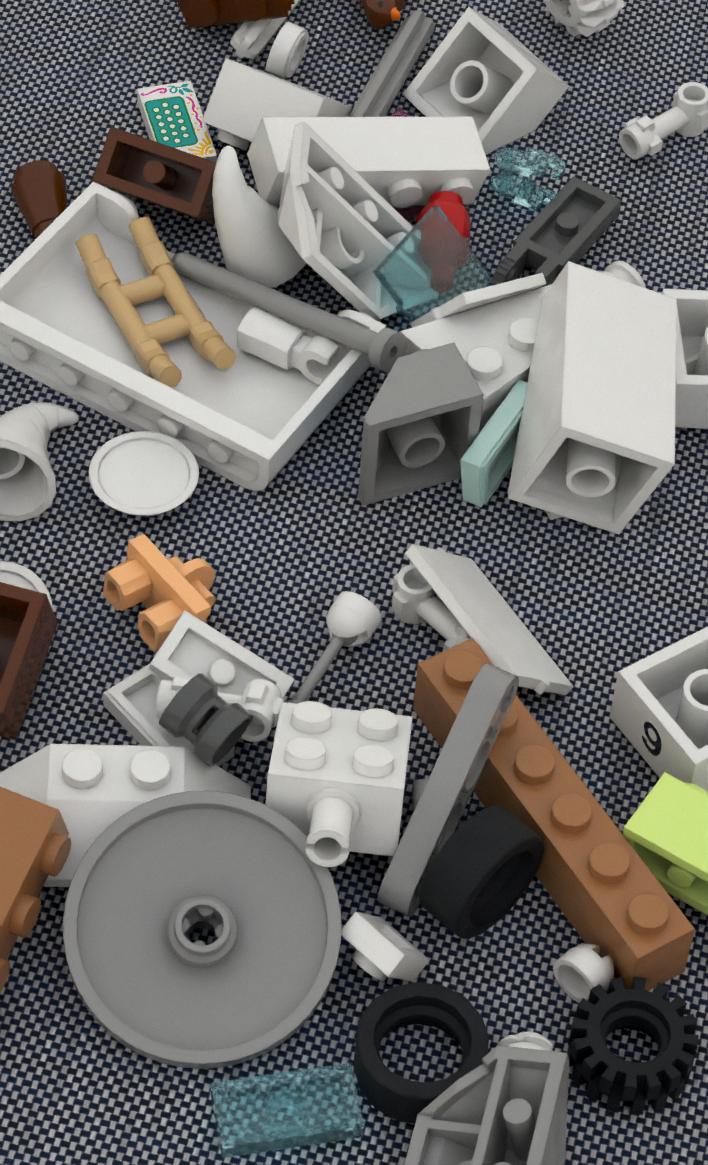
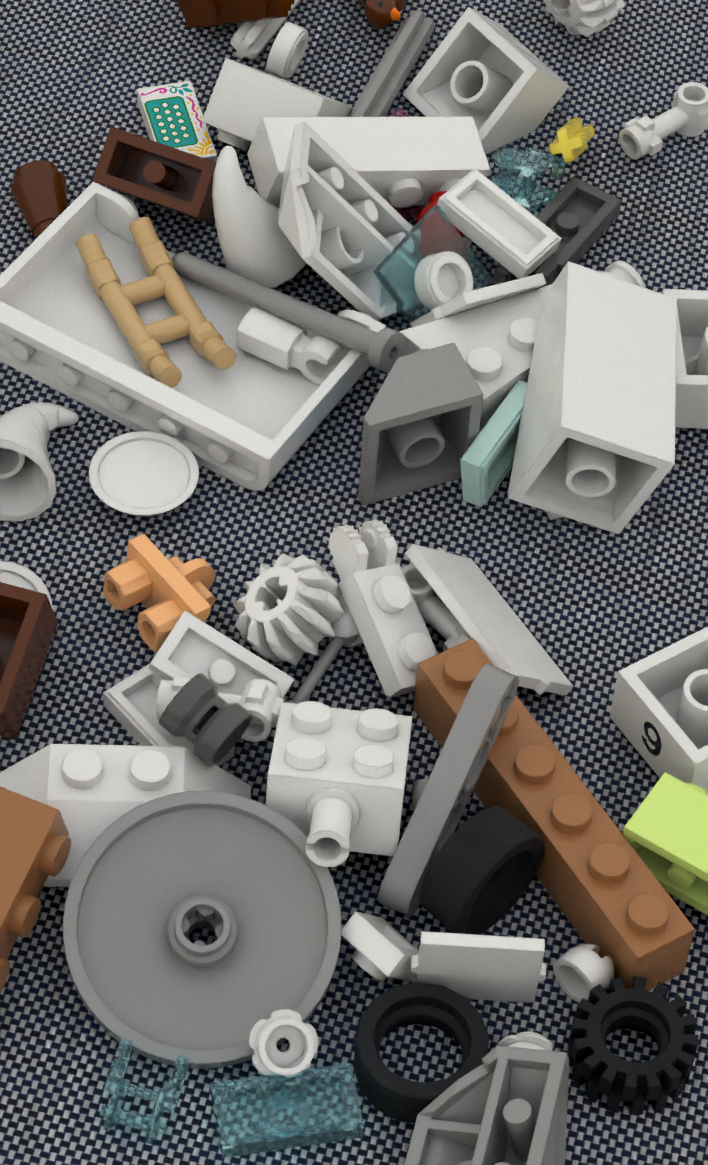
none -> clear light blue piece [99,1038,189,1144]
none -> white gear [233,553,345,665]
none -> white plate [248,1009,318,1080]
none -> white hinge [327,520,438,697]
none -> white piece [411,931,546,1003]
none -> white tile [414,251,473,310]
none -> white tile [435,168,562,279]
none -> light yellow axle [549,117,595,163]

